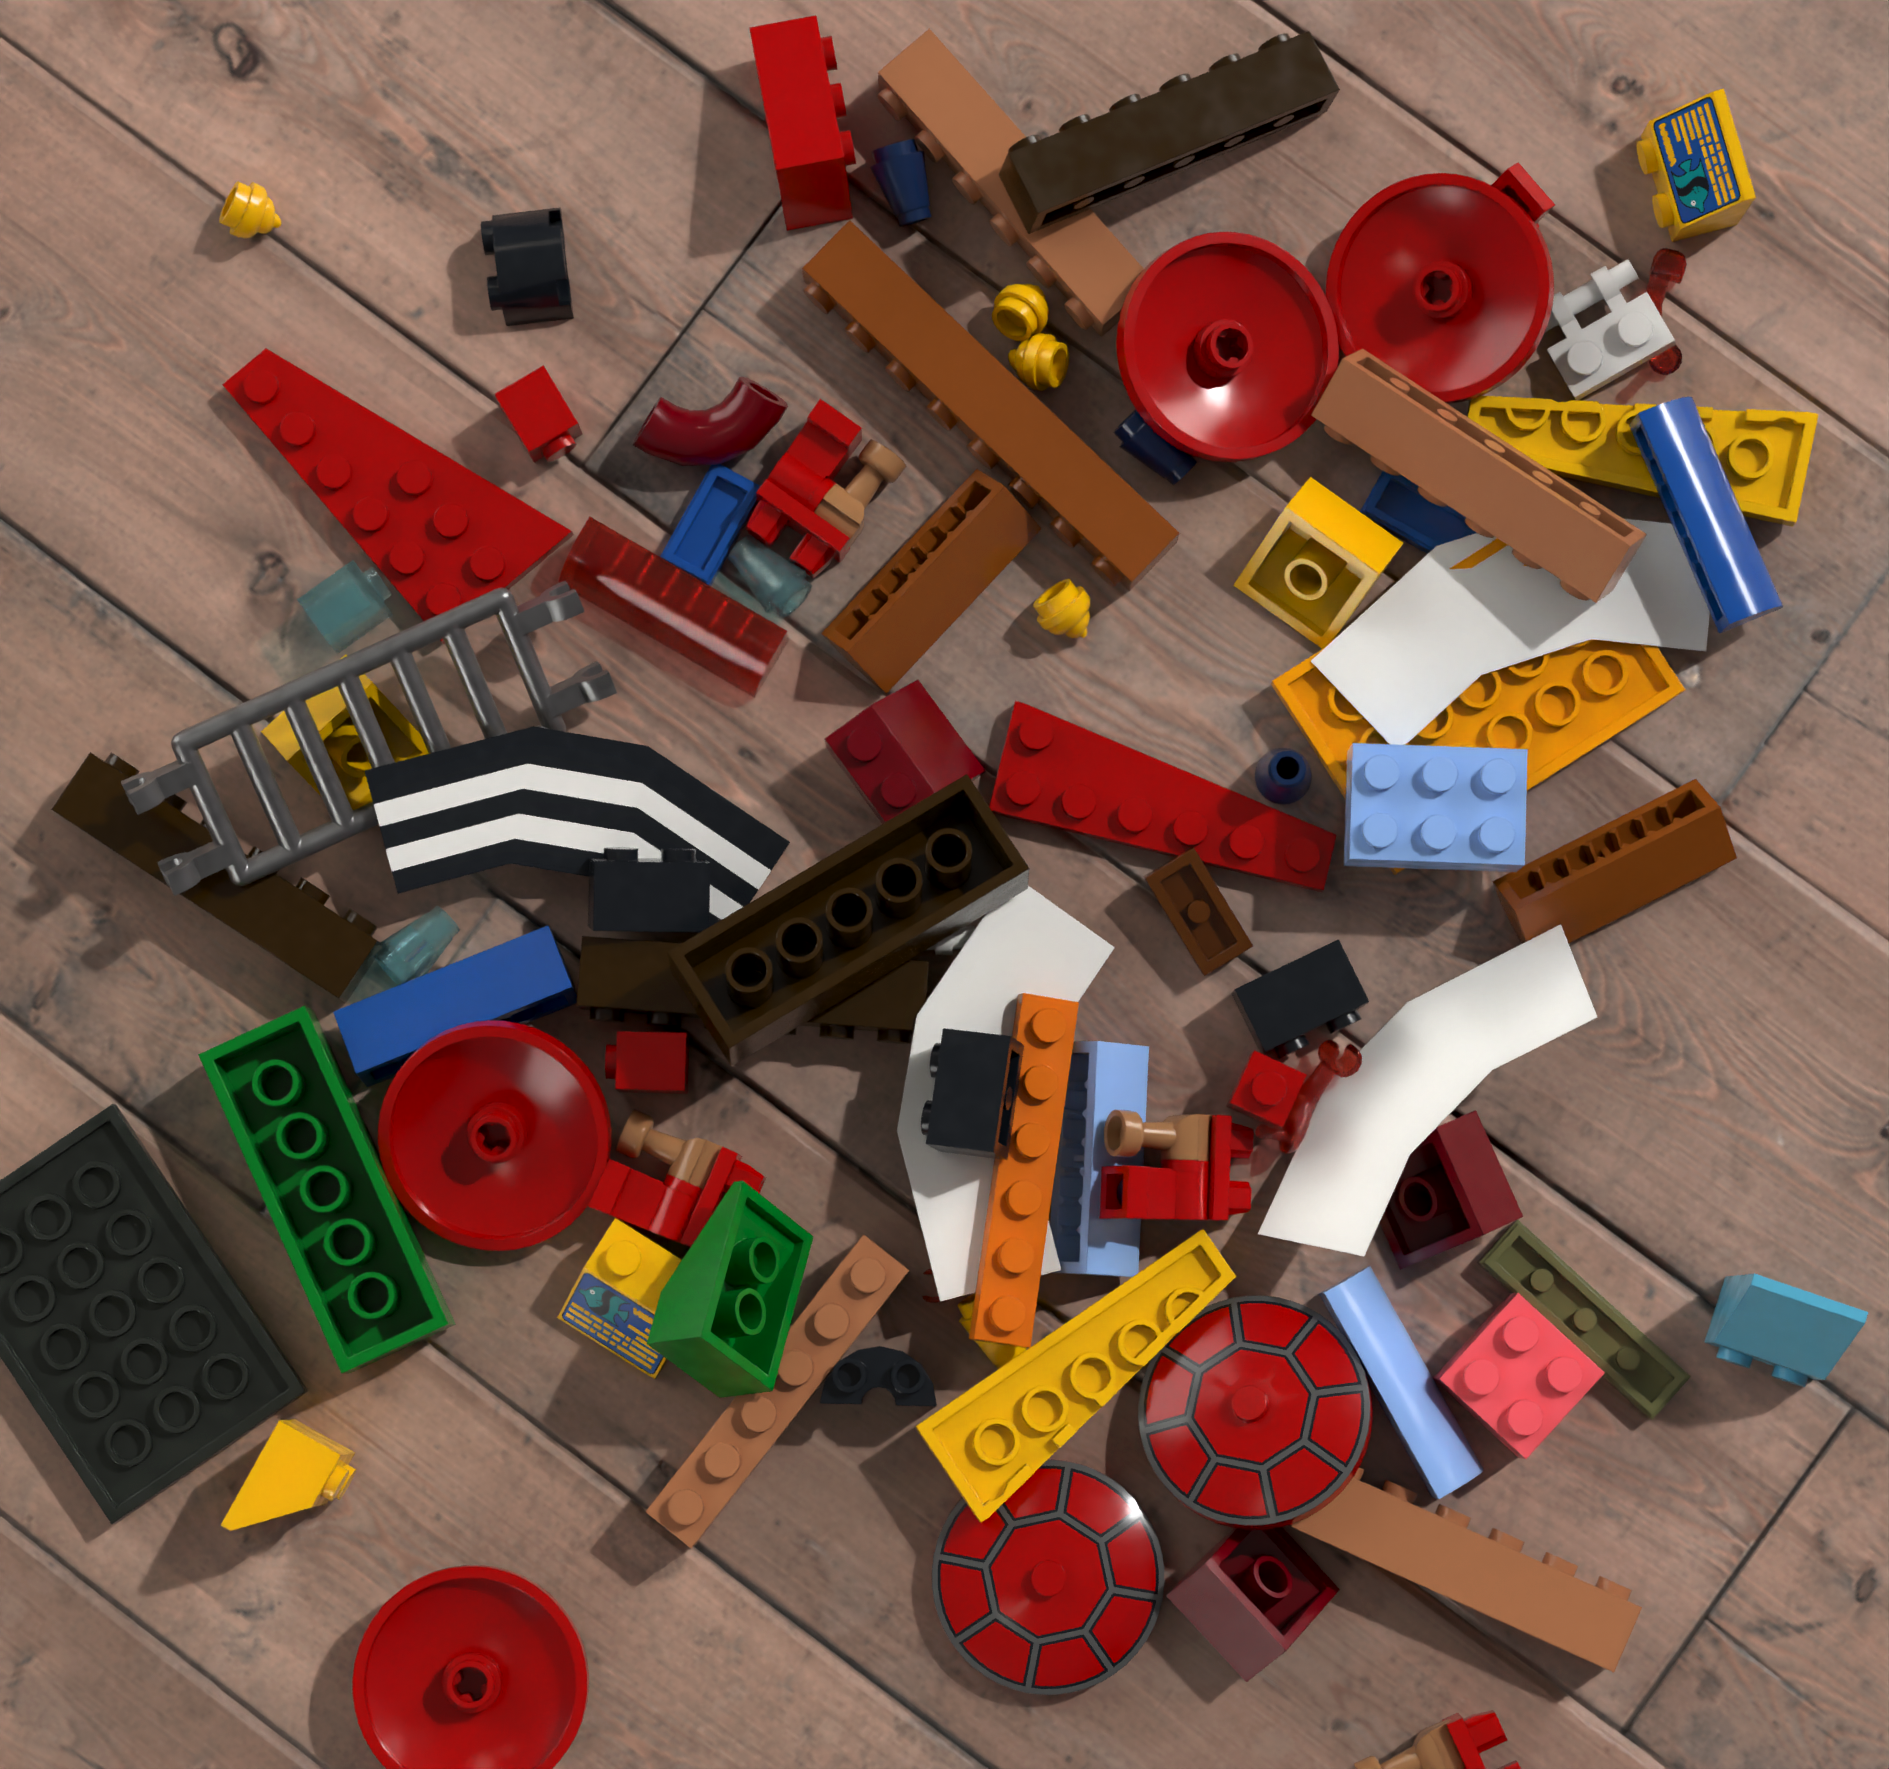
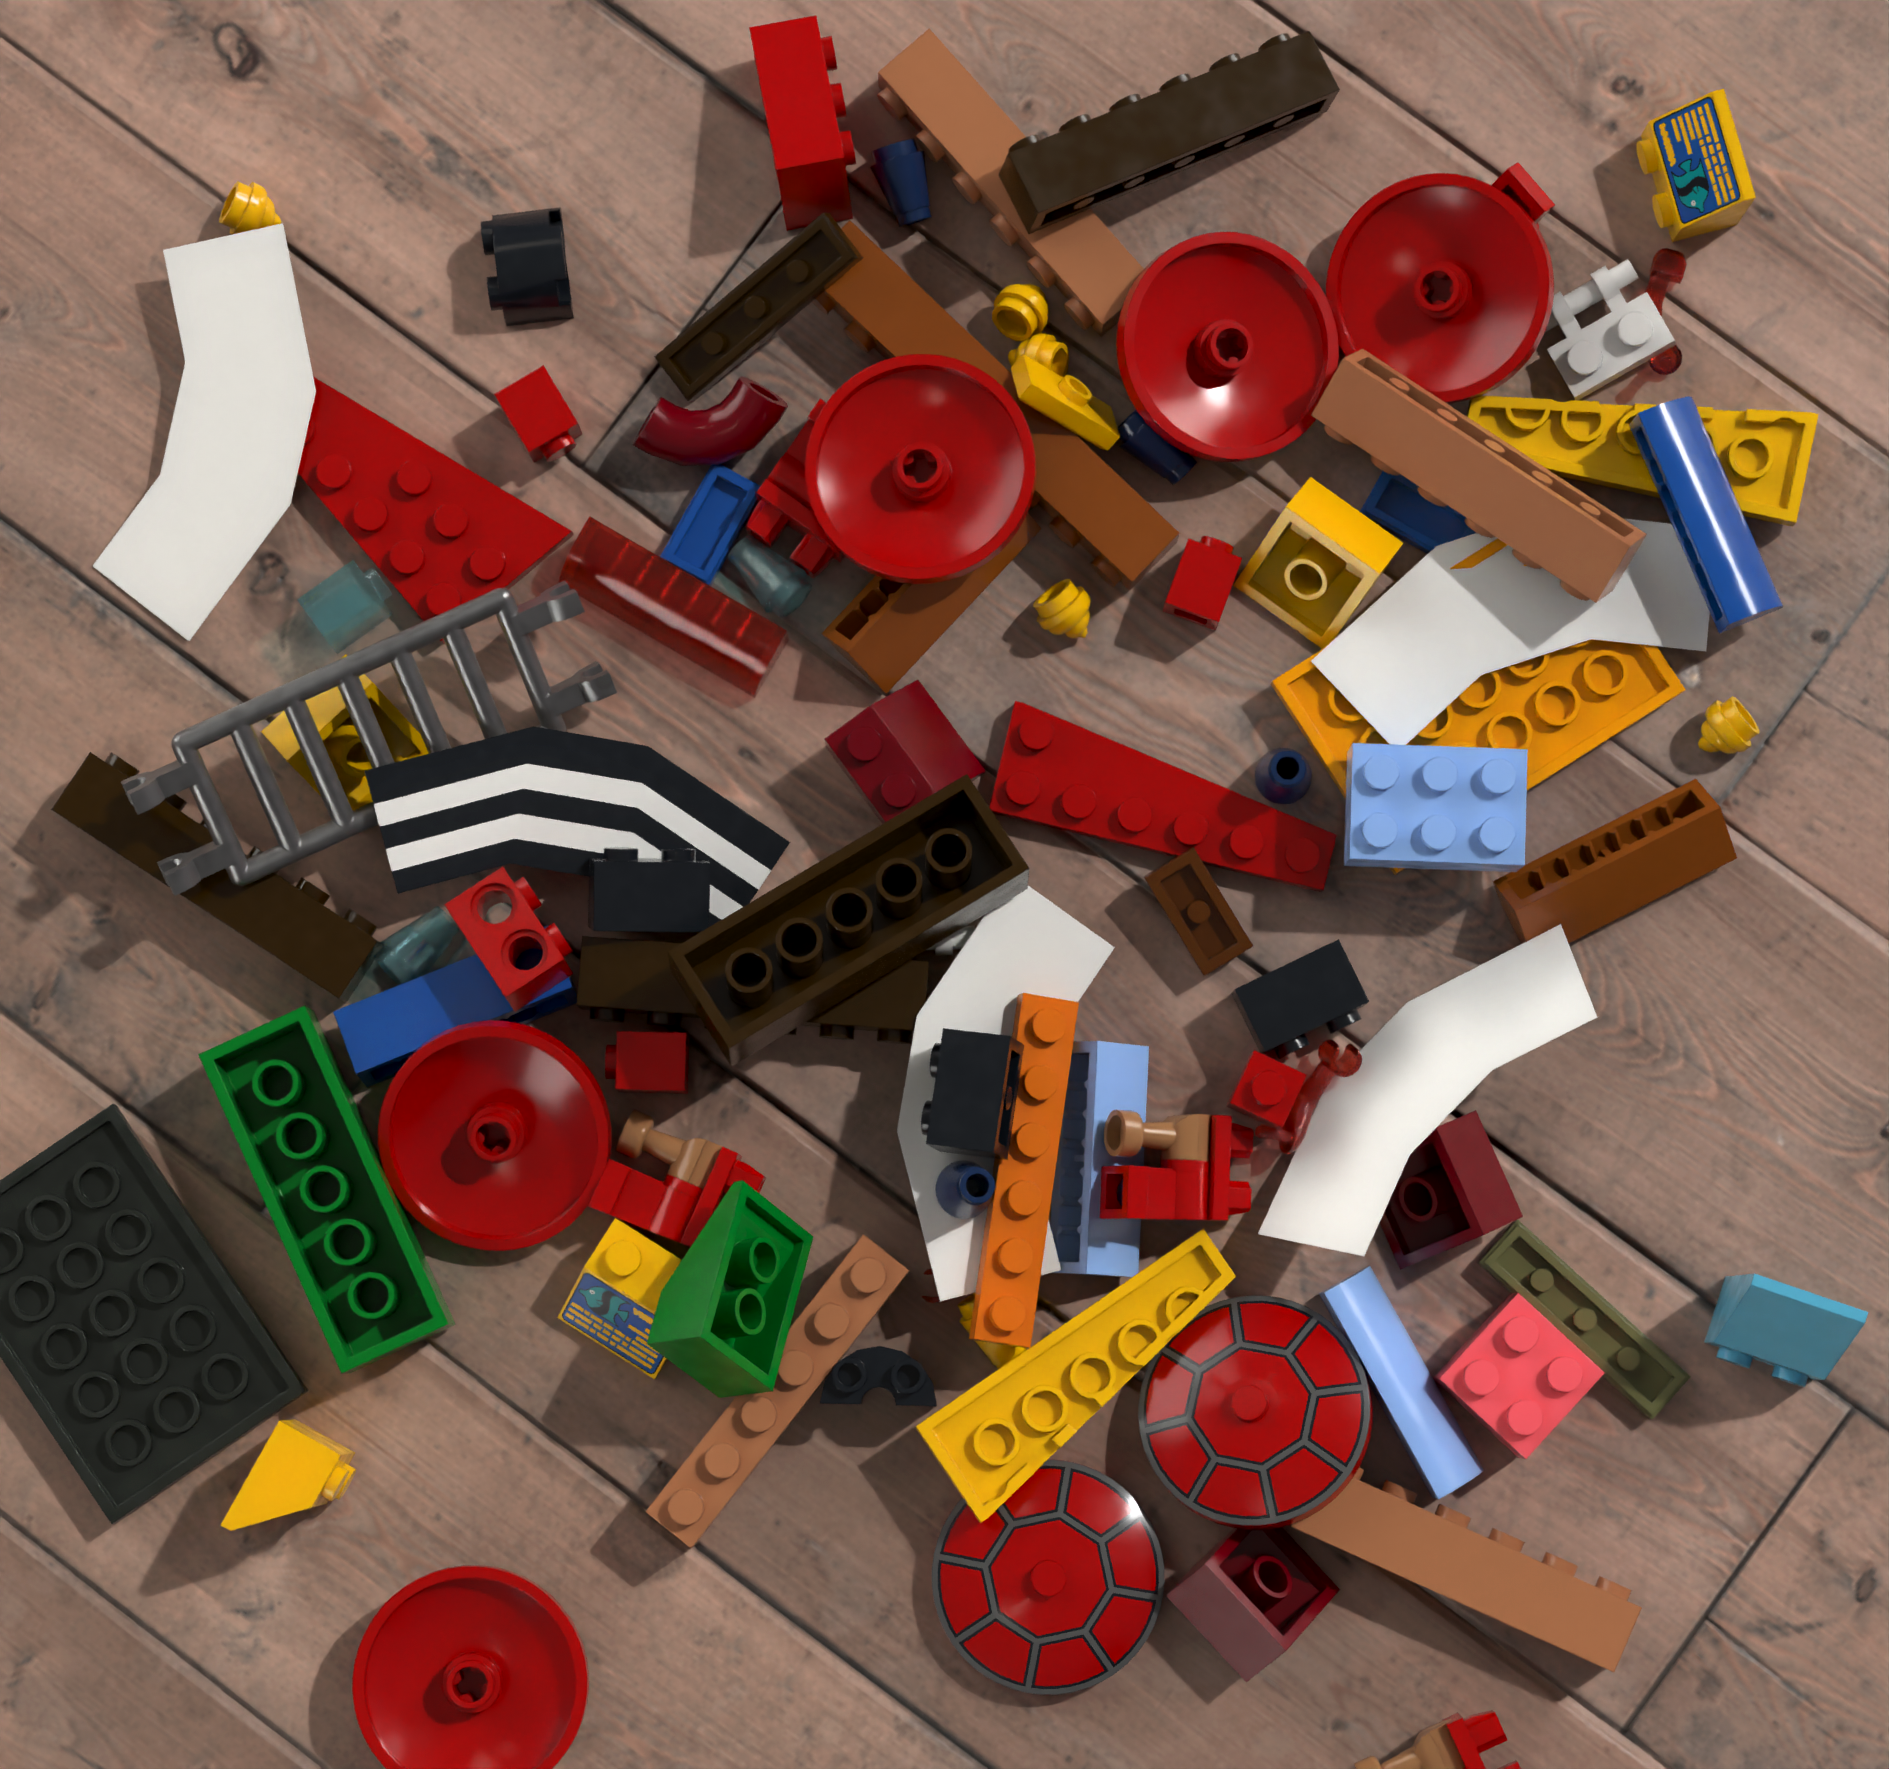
none -> white sticker [93,223,316,641]
none -> red brick [444,866,573,1012]
none -> dark brown tile [654,212,863,401]
none -> red dish [805,354,1036,584]
none -> dark blue cone [935,1160,995,1219]
none -> yellow plate [1011,354,1120,451]
none -> red brick [1163,536,1242,631]
none -> yellow plate [1698,696,1760,754]

